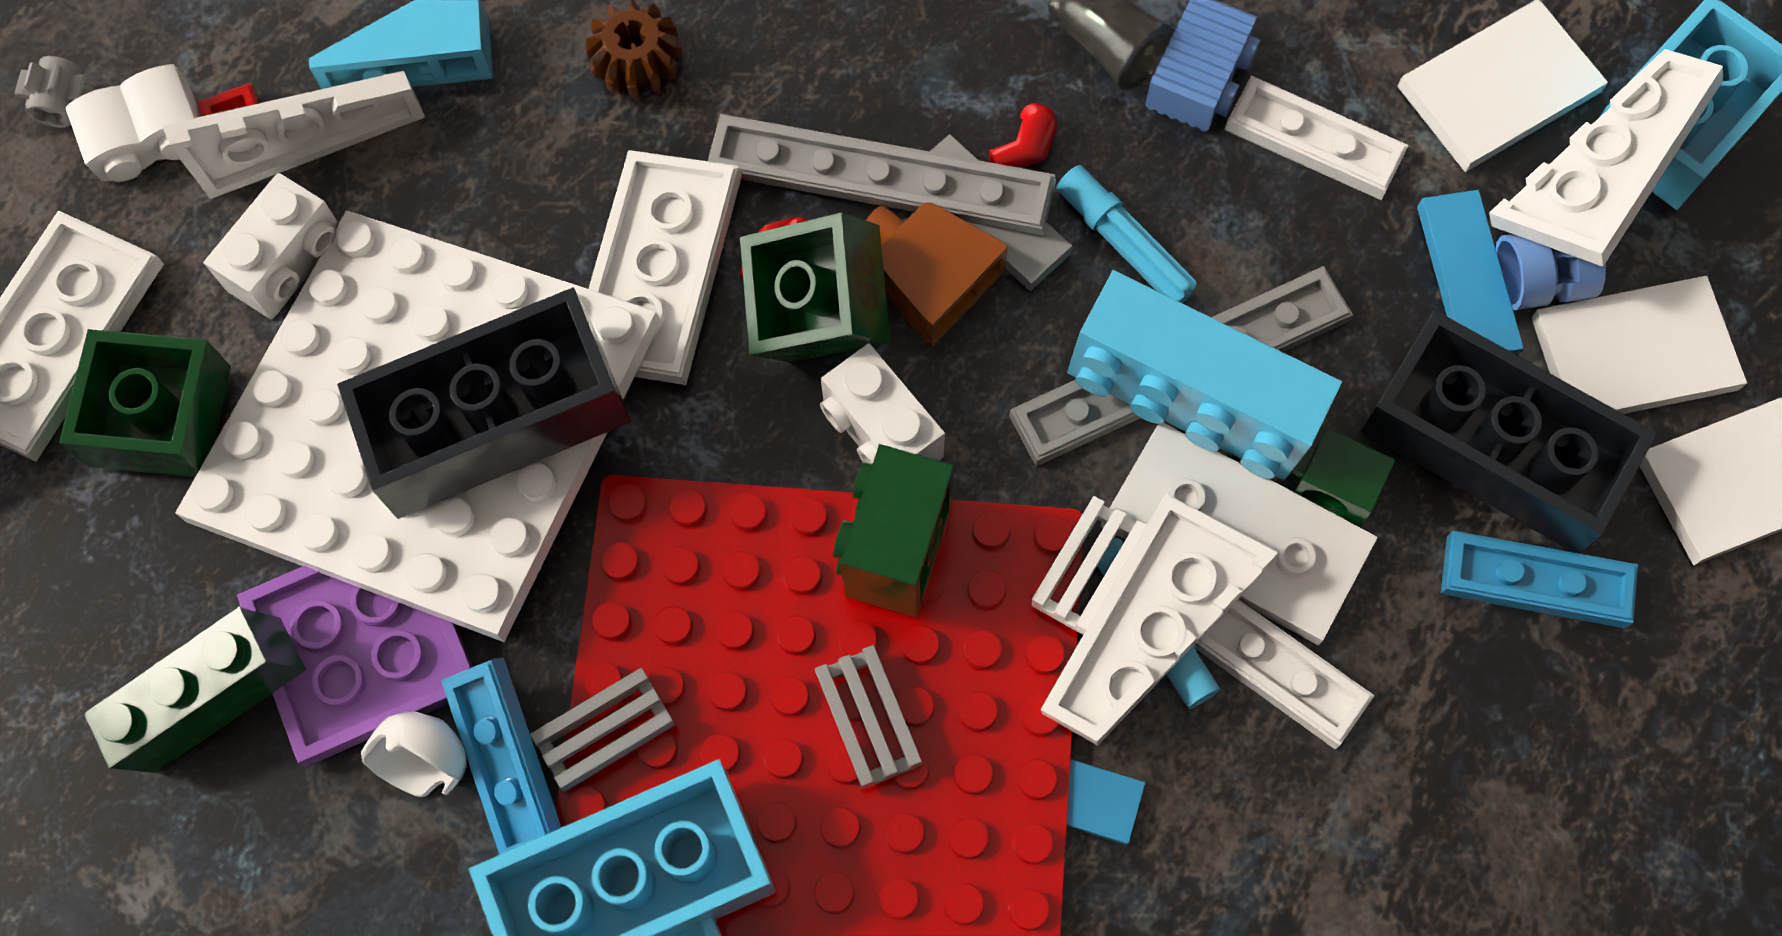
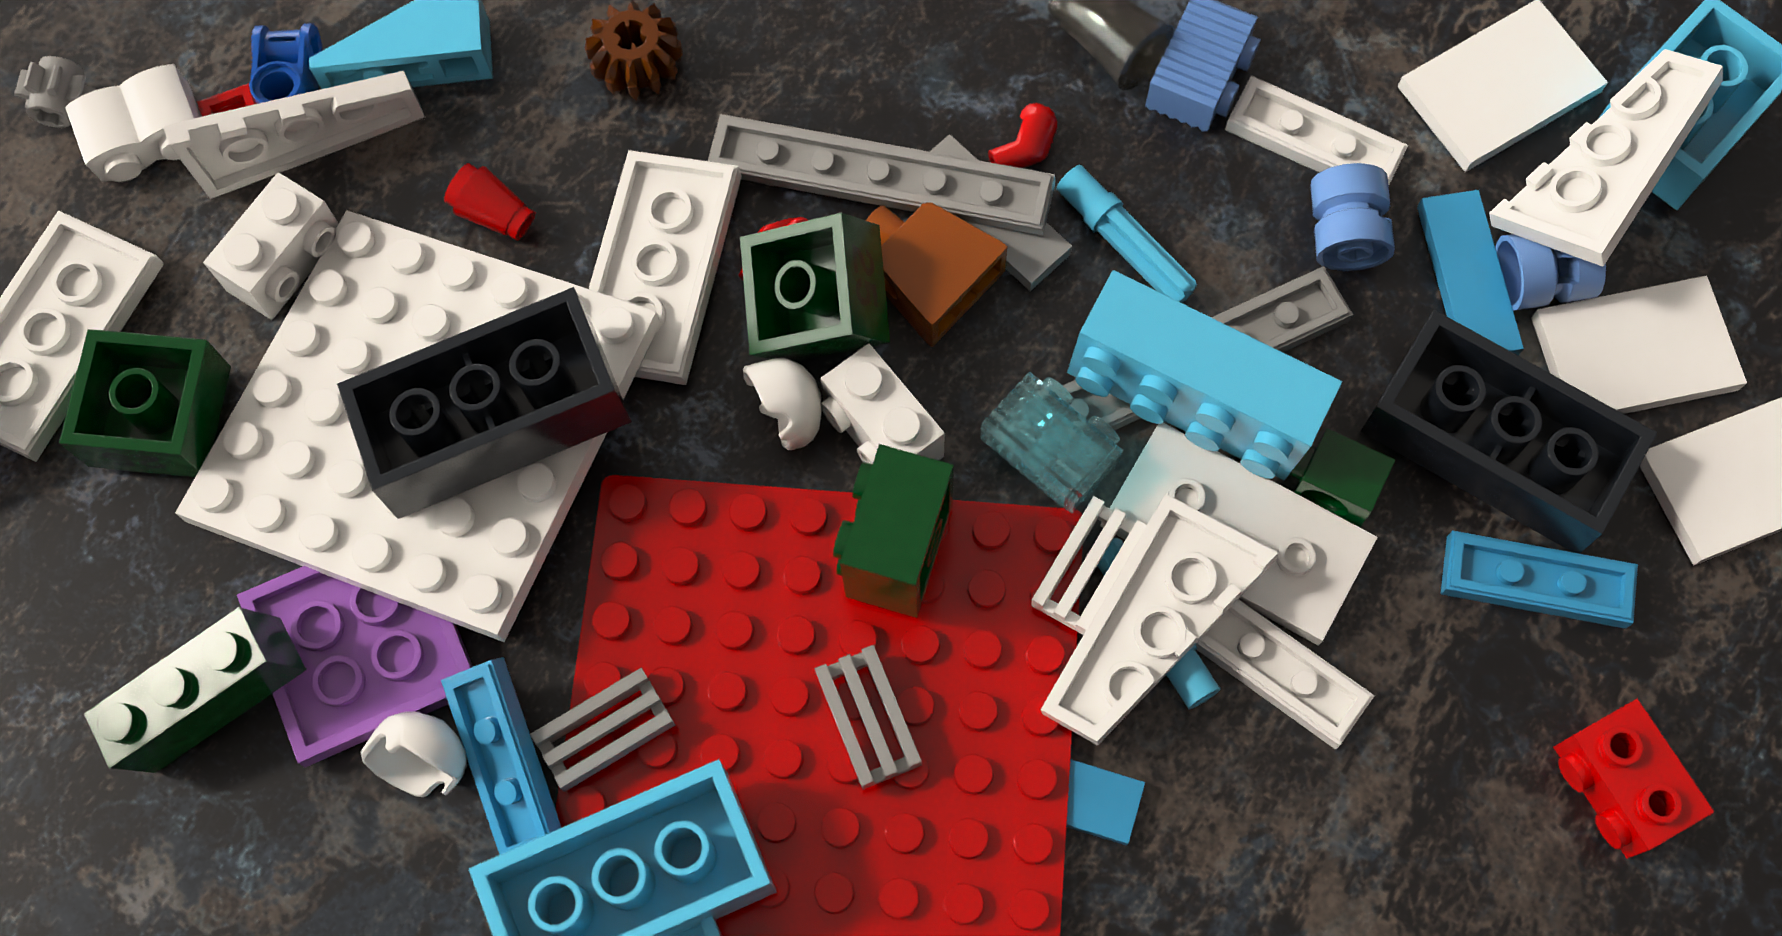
none -> blue piece [249,23,323,104]
none -> red cone [444,163,535,241]
none -> white hair [743,358,822,450]
none -> clear light blue brick [980,372,1124,514]
none -> medium blue wheel [1310,163,1395,271]
none -> red brick [1553,699,1714,859]

